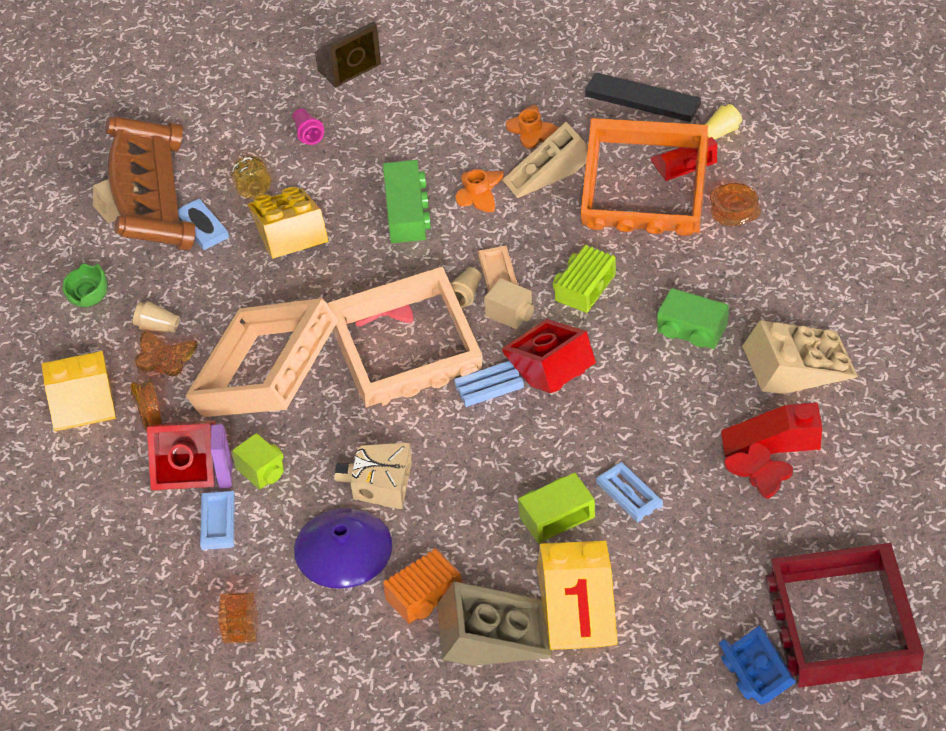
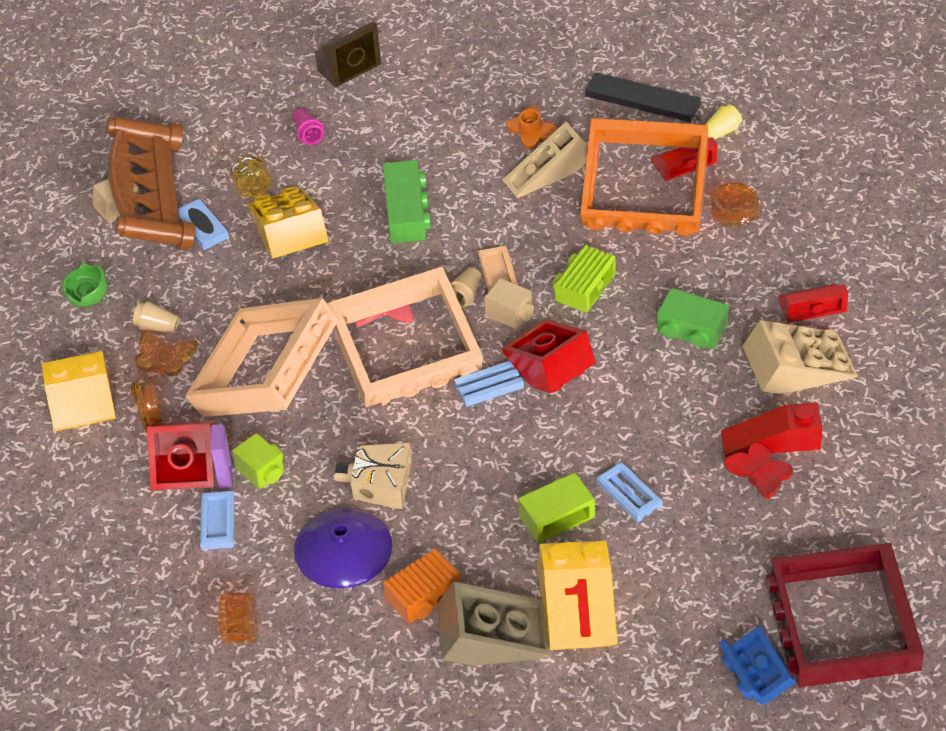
orange animal [455,169,504,212] -> none
none -> red panel [778,284,848,323]

